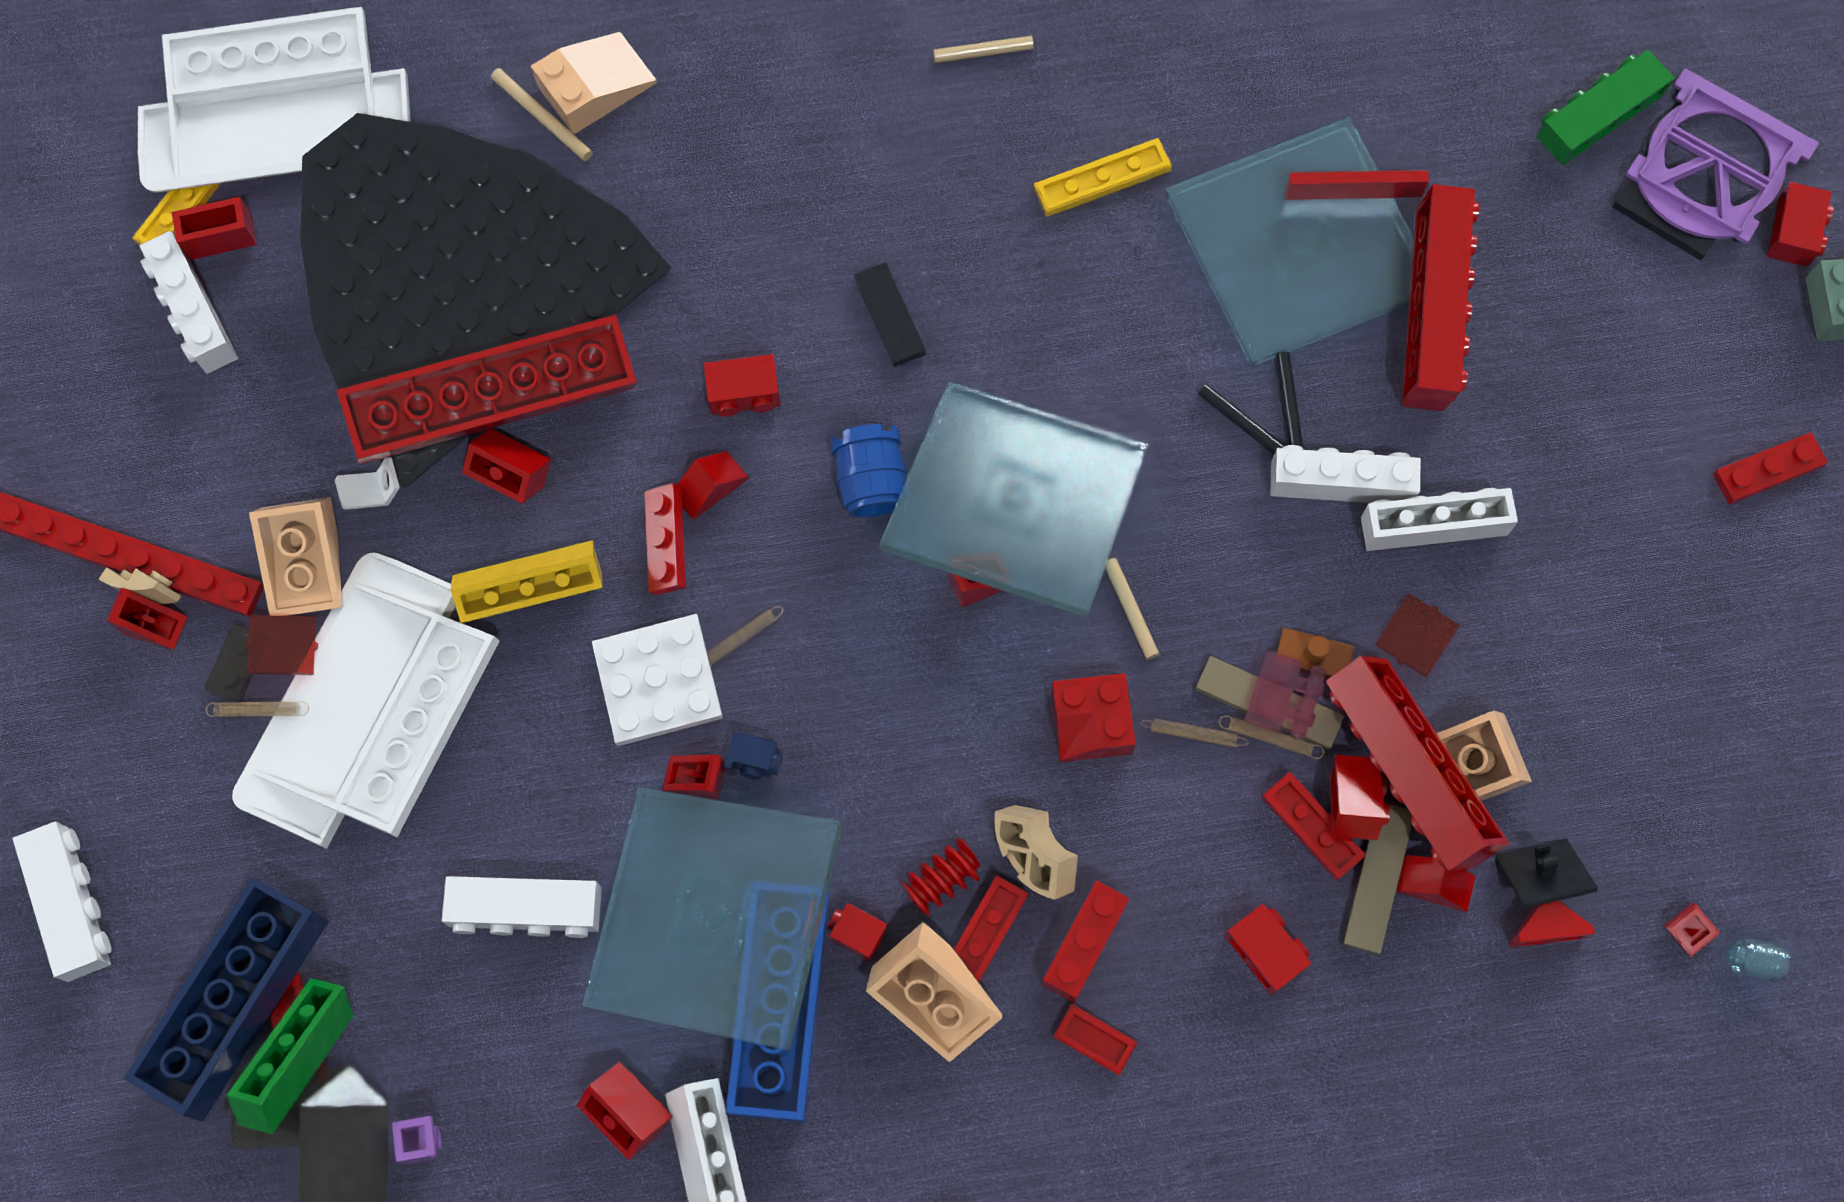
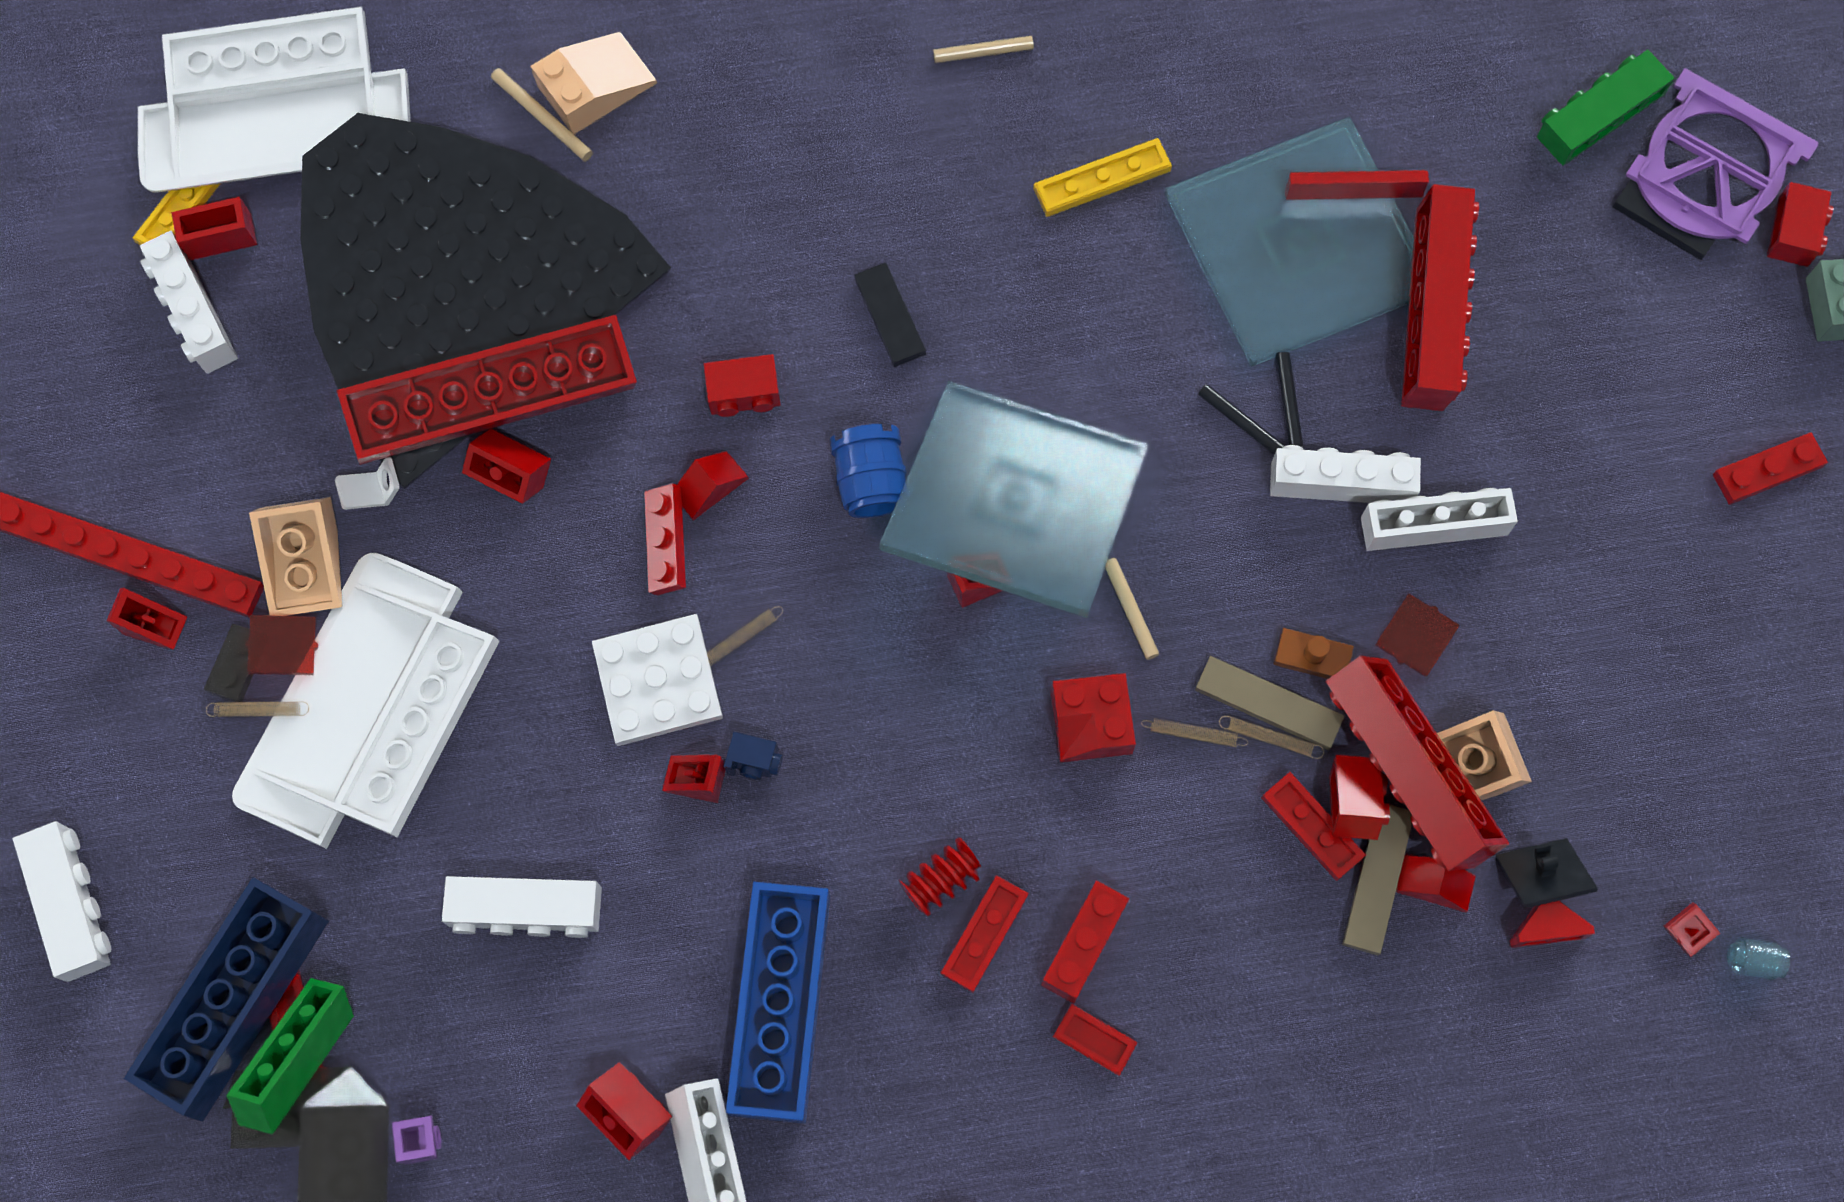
tan slope [99,567,181,604] -> none
yellow brick [451,540,603,623] -> none
clear light blue tile [582,787,843,1051] -> none
red brick [827,903,888,962] -> none
light nougat slope [866,922,1002,1062] -> none
tan brick [995,805,1078,900] -> none
red brick [1224,903,1311,996] -> none
clear pink plate [1244,651,1326,739] -> none

